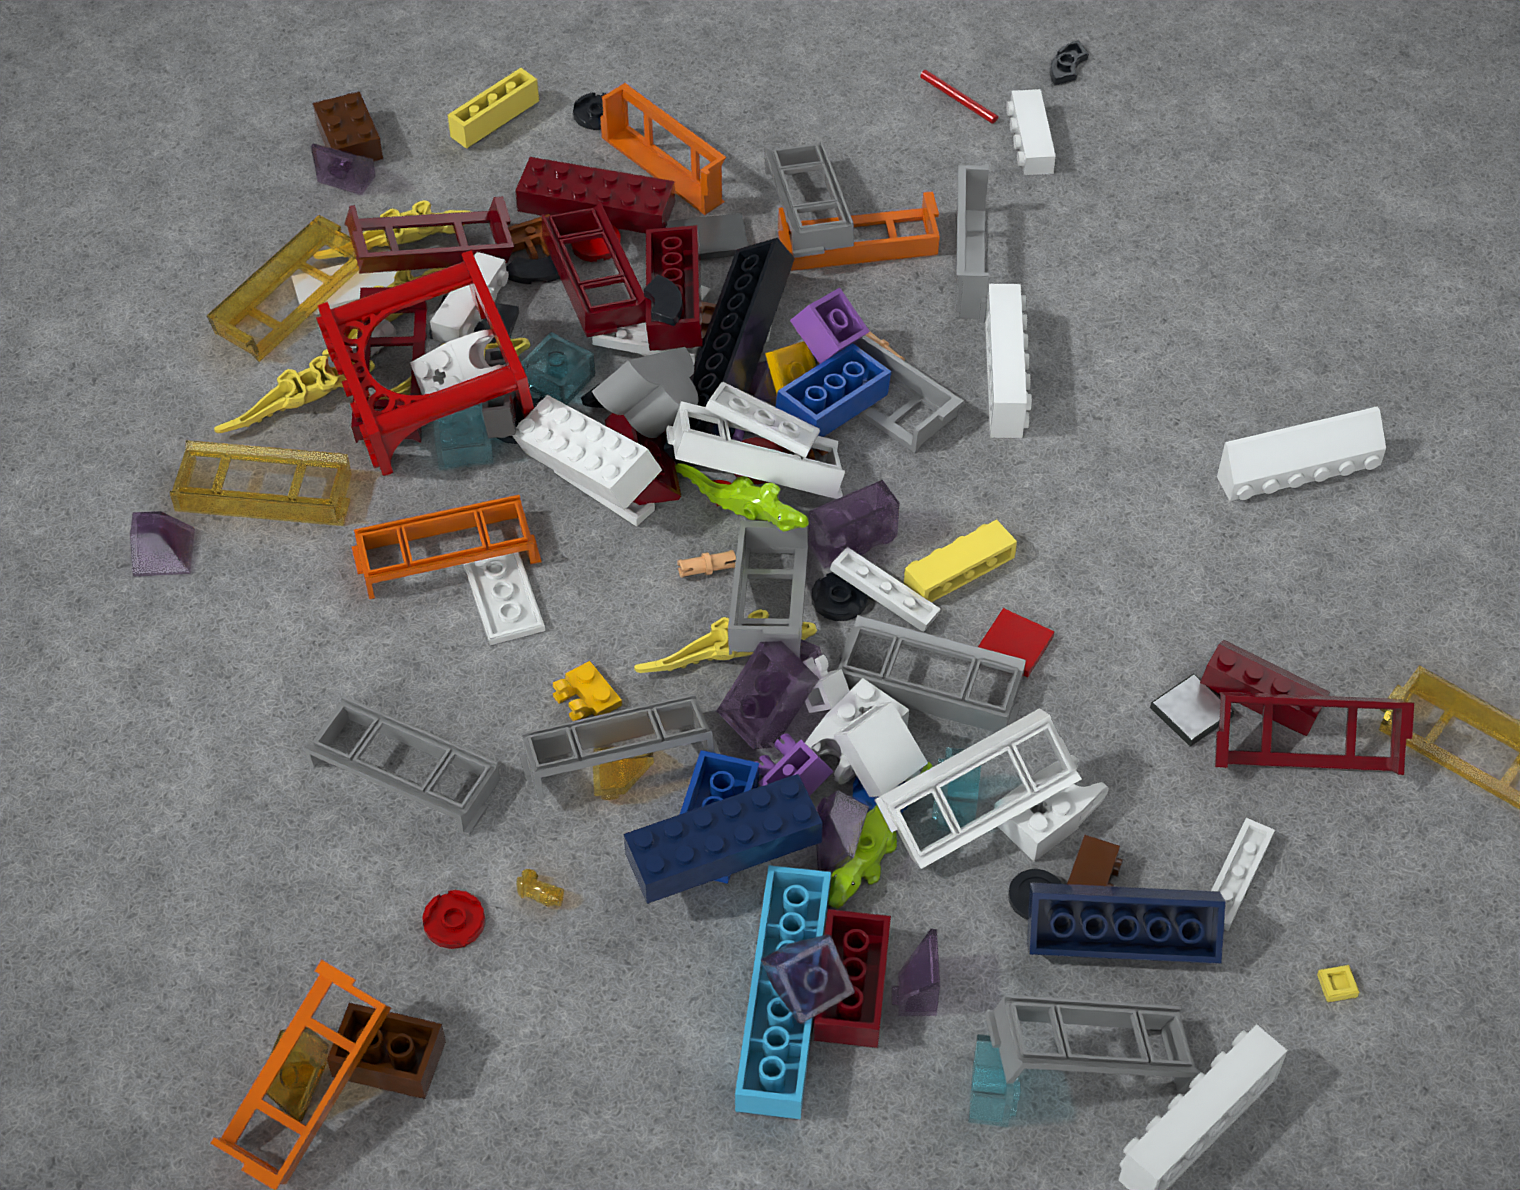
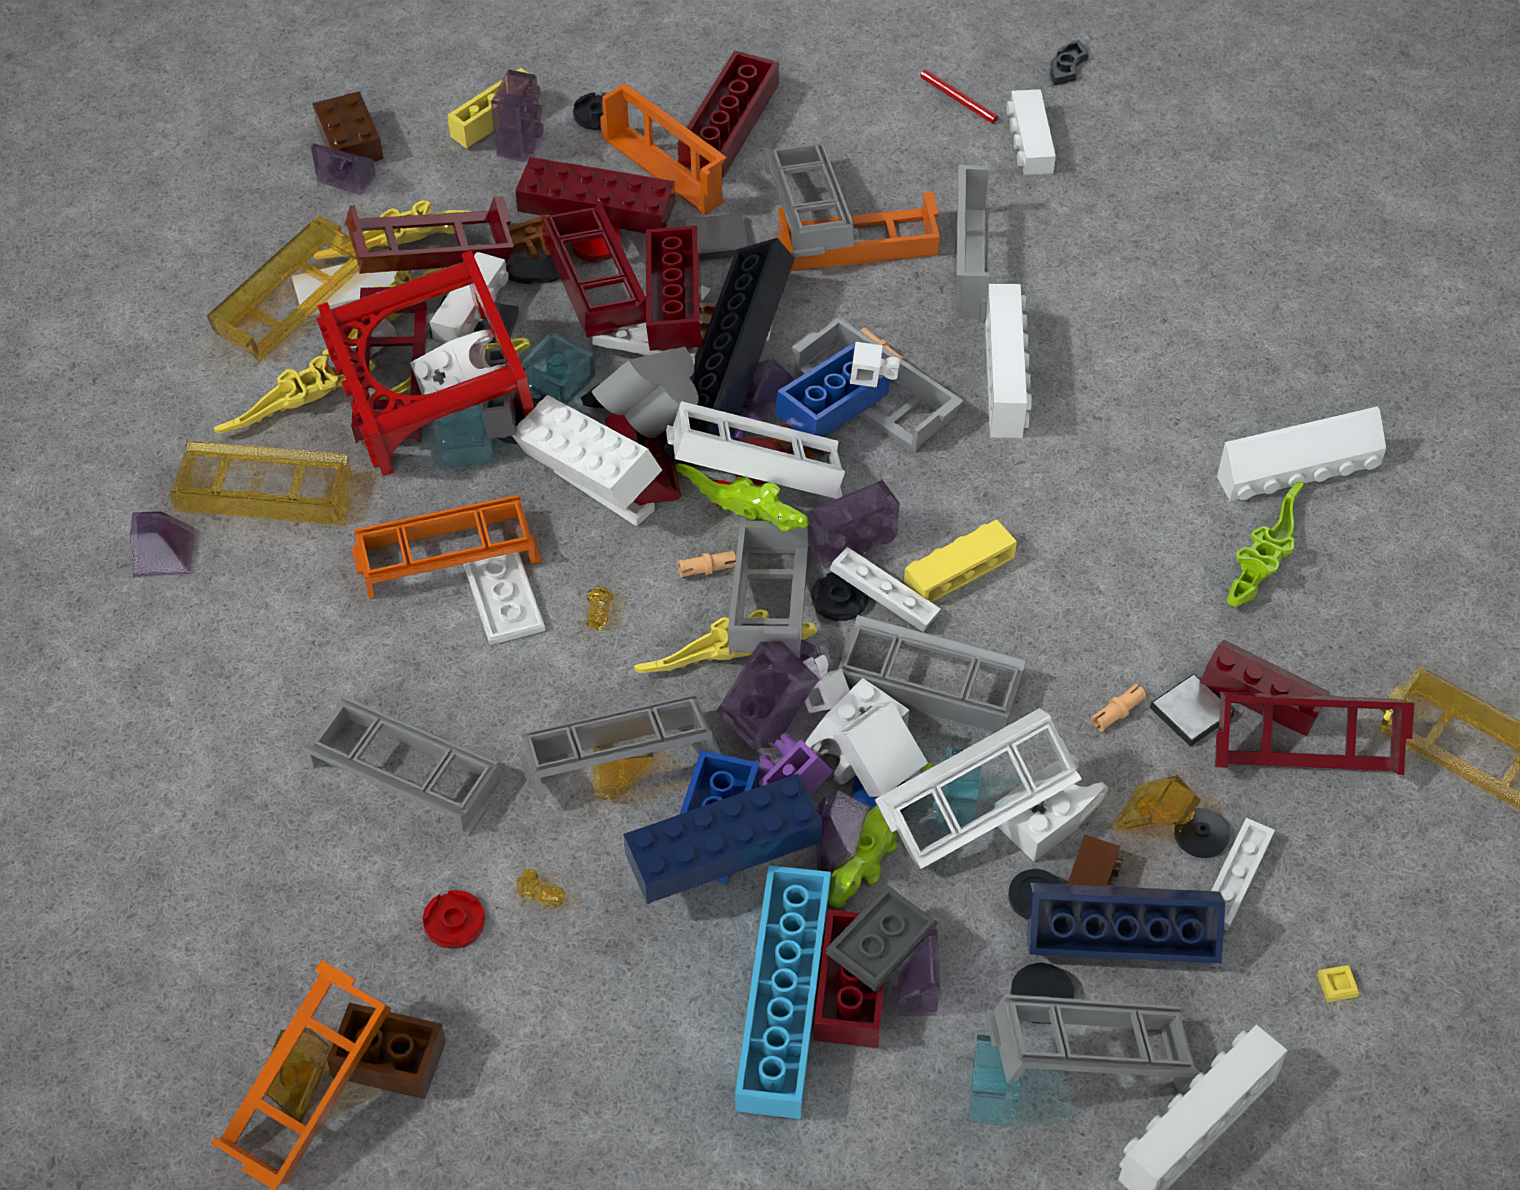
yellow plate [553,661,622,721] -> none
black tile [643,275,683,326] -> none
white tile [705,382,821,458] -> none
clear purple slope [761,934,855,1024] -> none
yellow tile [765,341,816,394] -> none
medium lavender brick [790,288,870,364] -> none
red tile [978,608,1055,678] -> none
none -> clear purple brick [491,69,544,162]
none -> clear yellow arm [586,586,614,630]
none -> dark red brick [677,50,779,177]
none -> dark grey tile [826,885,937,992]
none -> white brick [850,342,900,387]
none -> black tile [1010,962,1075,1024]
none -> light nougat pin [1090,684,1147,732]
none -> clear yellow slope [1111,775,1201,832]
none -> black piece [1174,808,1230,858]
none -> lime animal [1227,482,1304,608]

